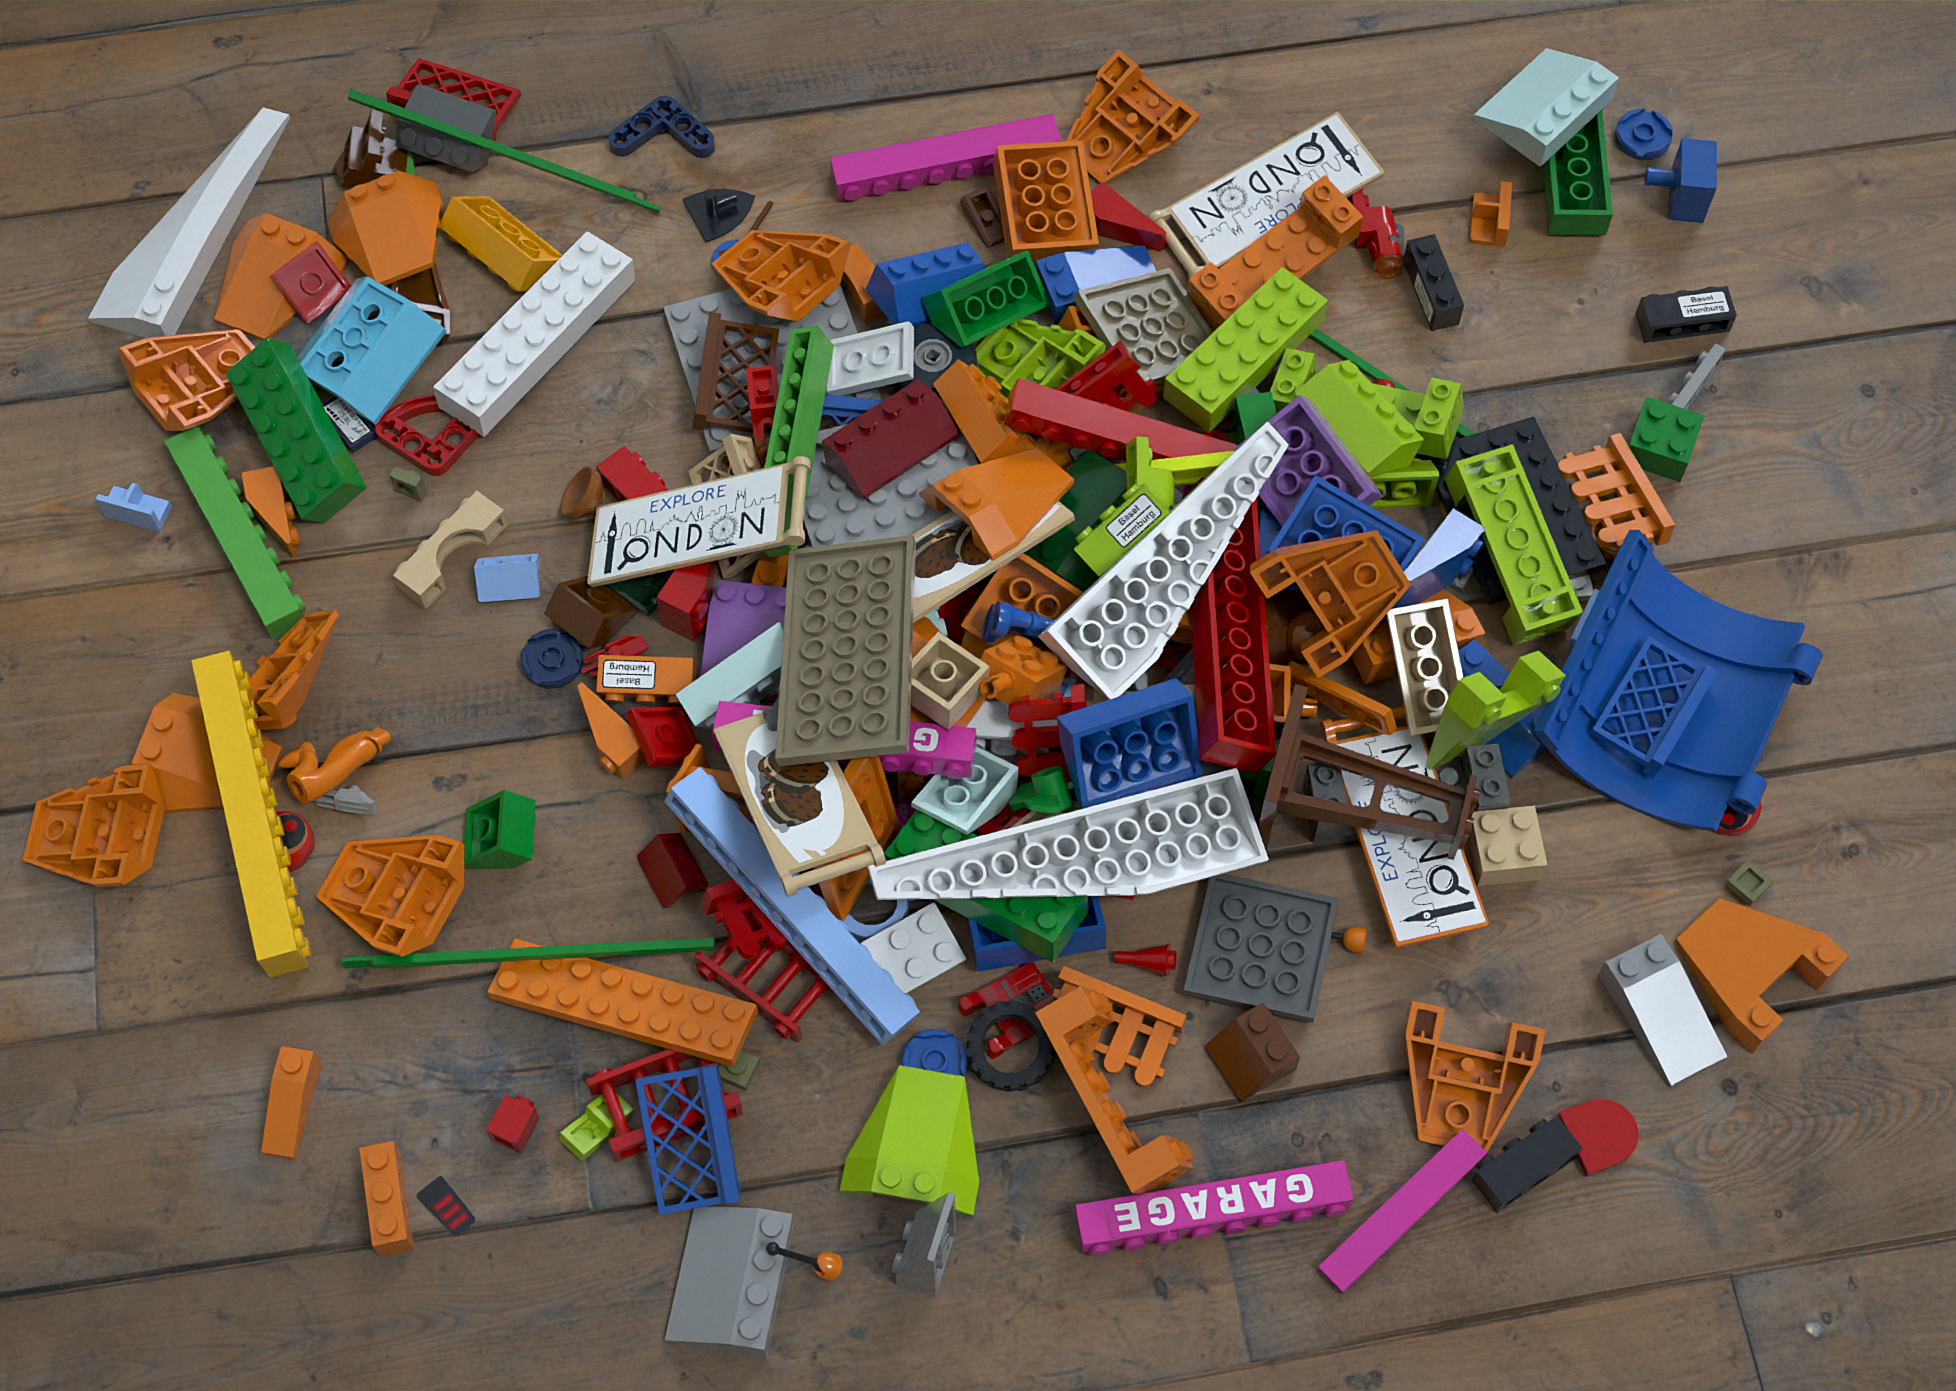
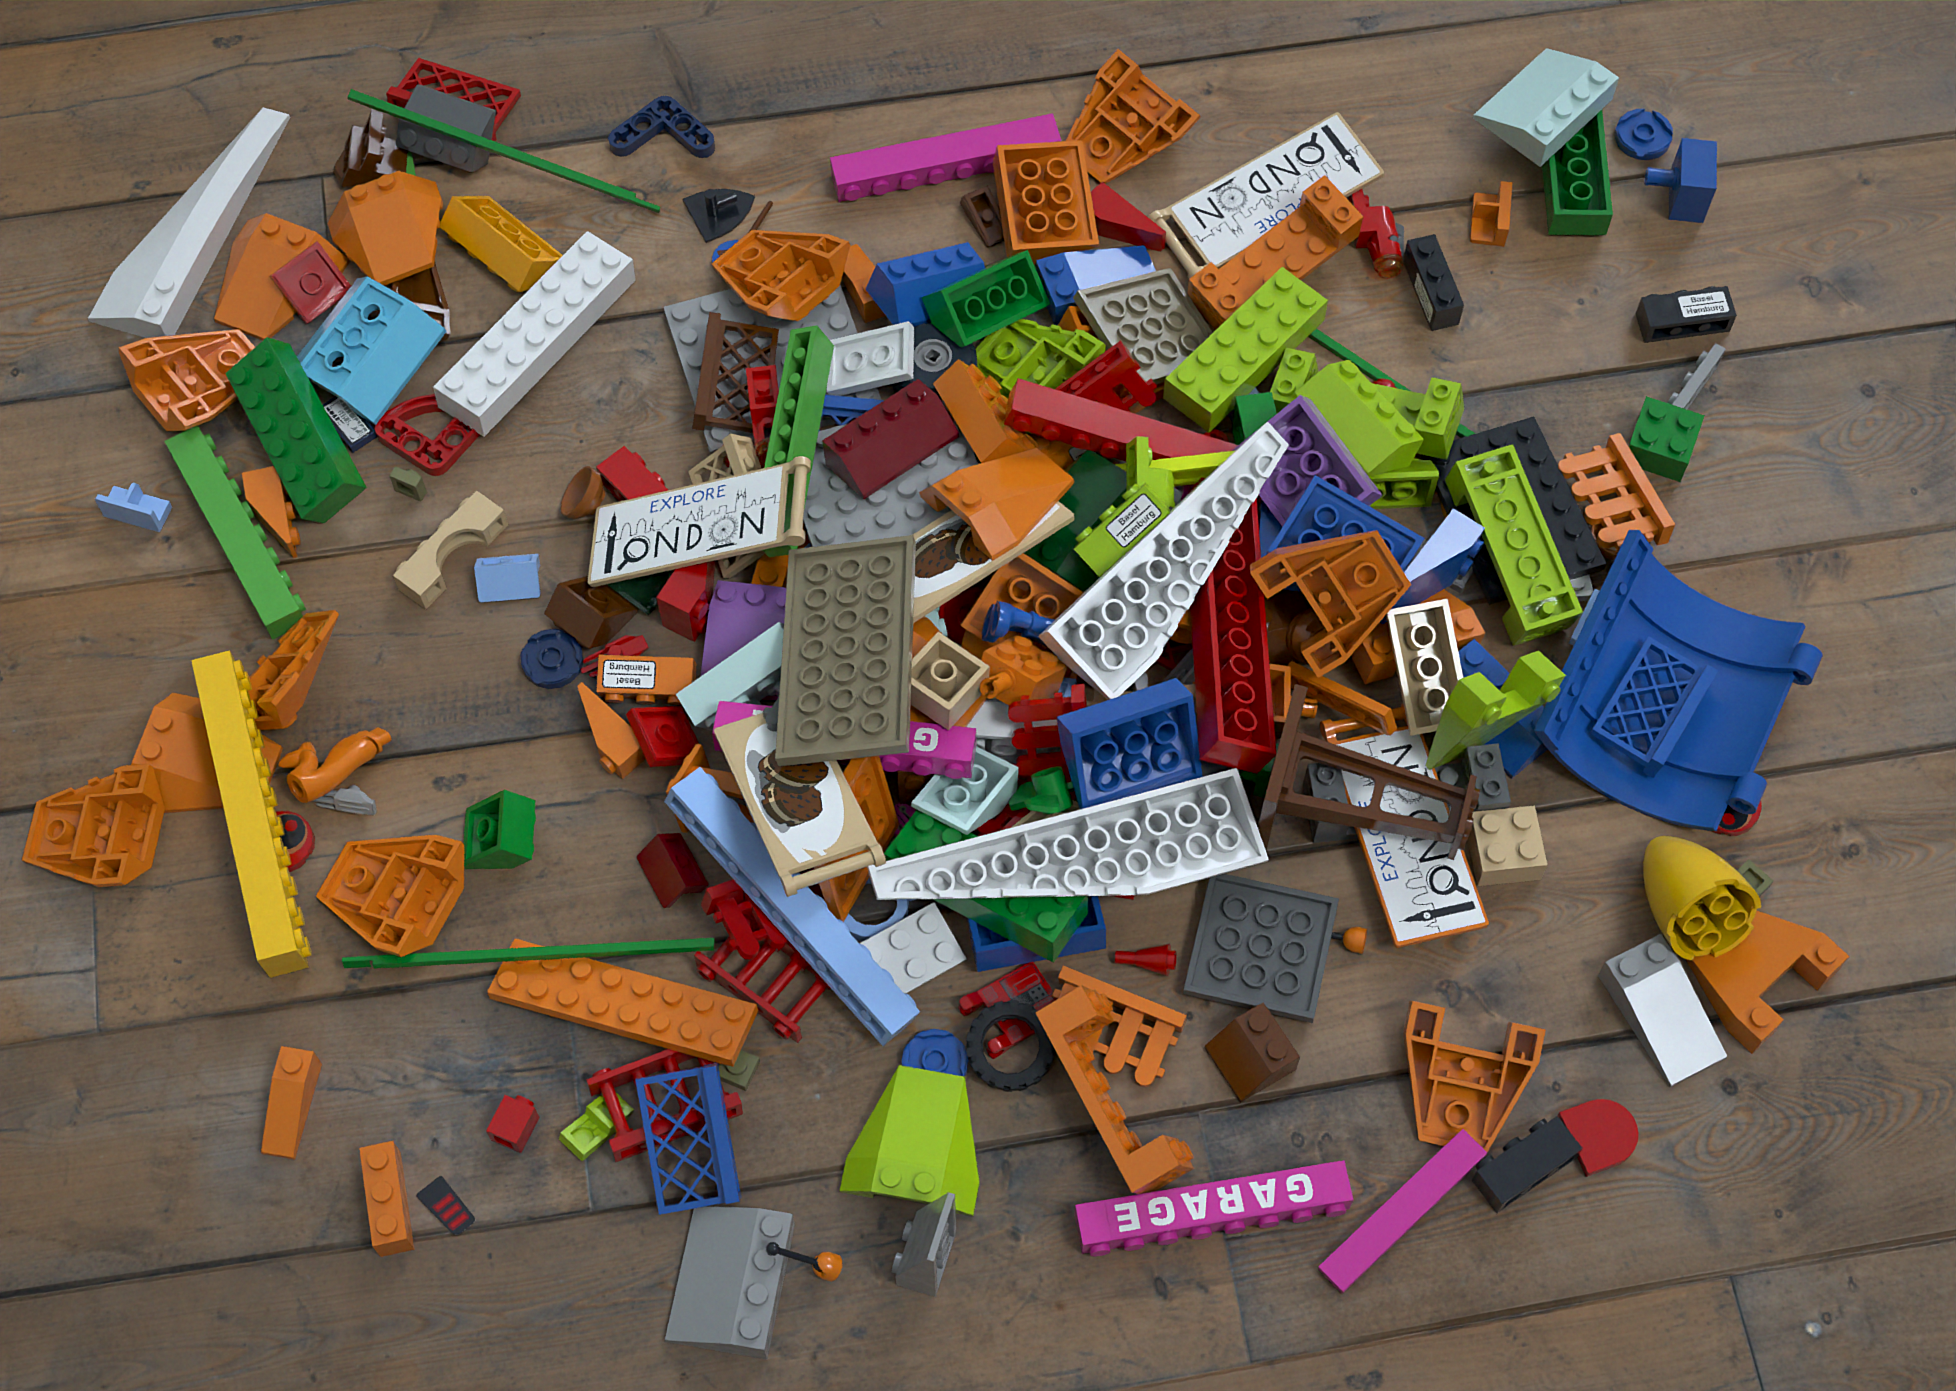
none -> yellow cylinder [1643,836,1761,960]

